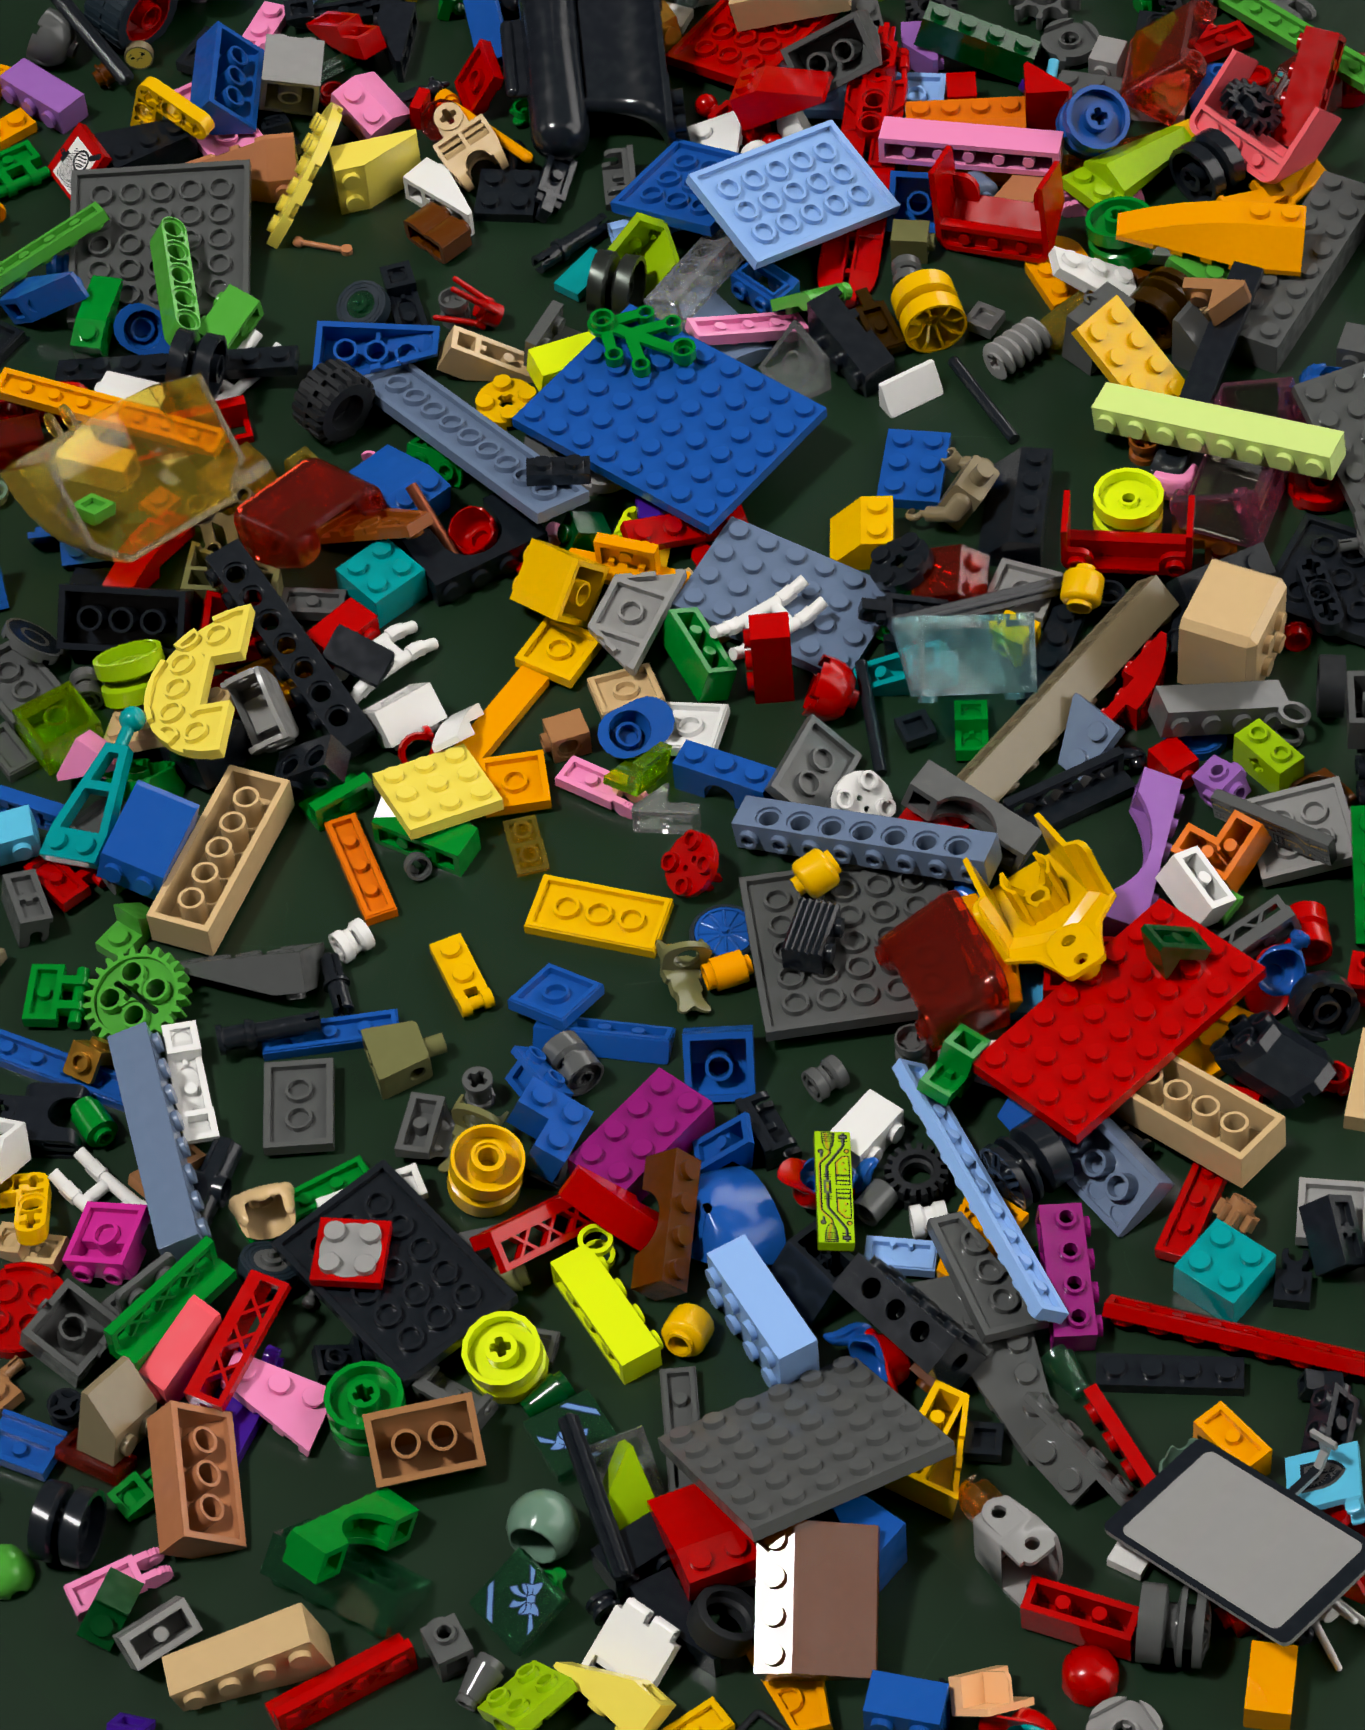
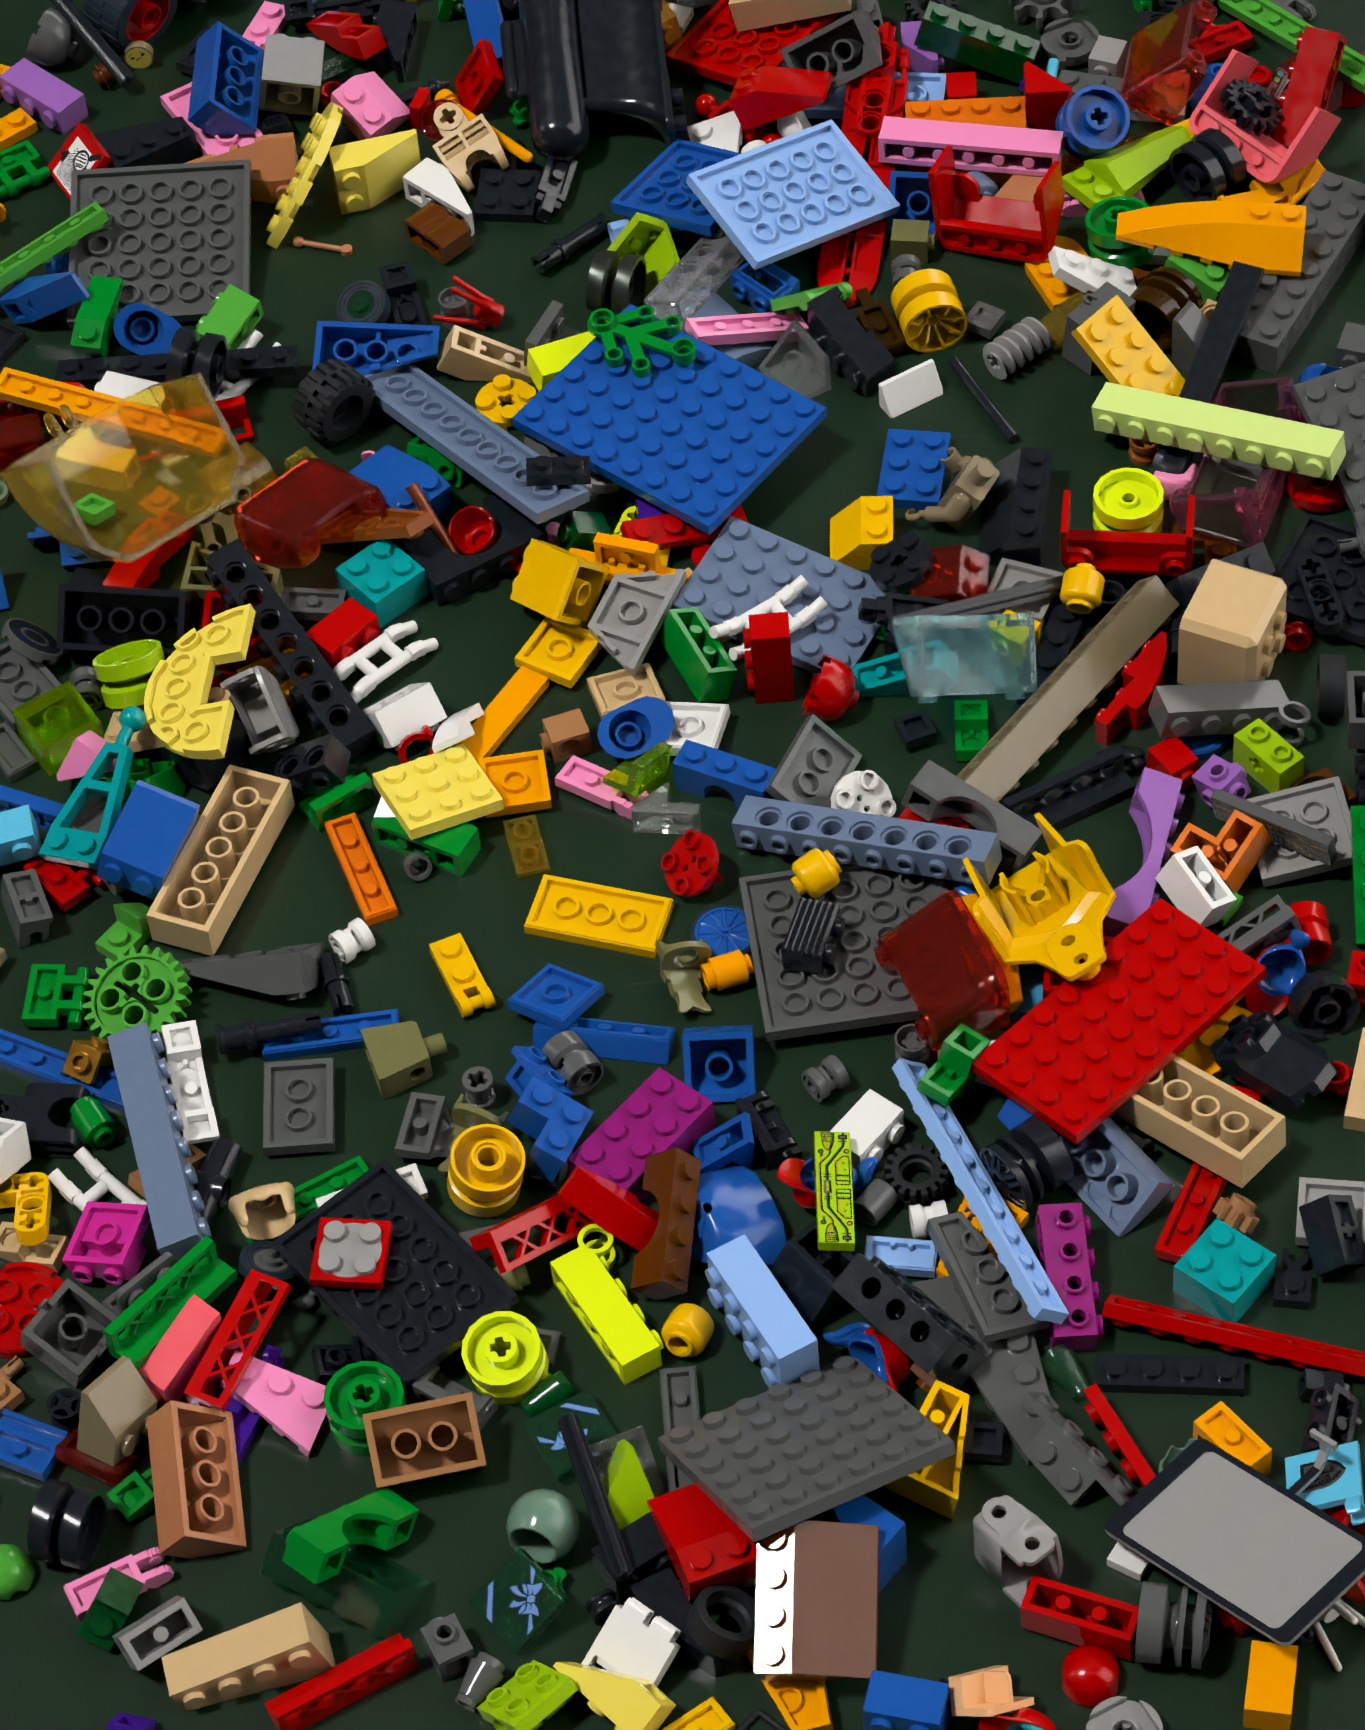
yellow beam [130,76,215,139] -> none
bright green beam [150,216,201,346] -> none
black slope [322,624,395,688] -> none
teal tile [554,247,598,302] -> none
dark grey hinge [602,144,636,211] -> none
black bar [855,659,887,777] -> none
clear orange hair [958,1475,1003,1523] -> none
sand blue wing [1058,693,1126,781] -> none
slope [1141,924,1212,979] -> none
medium nougat slope [1182,277,1252,326] -> none

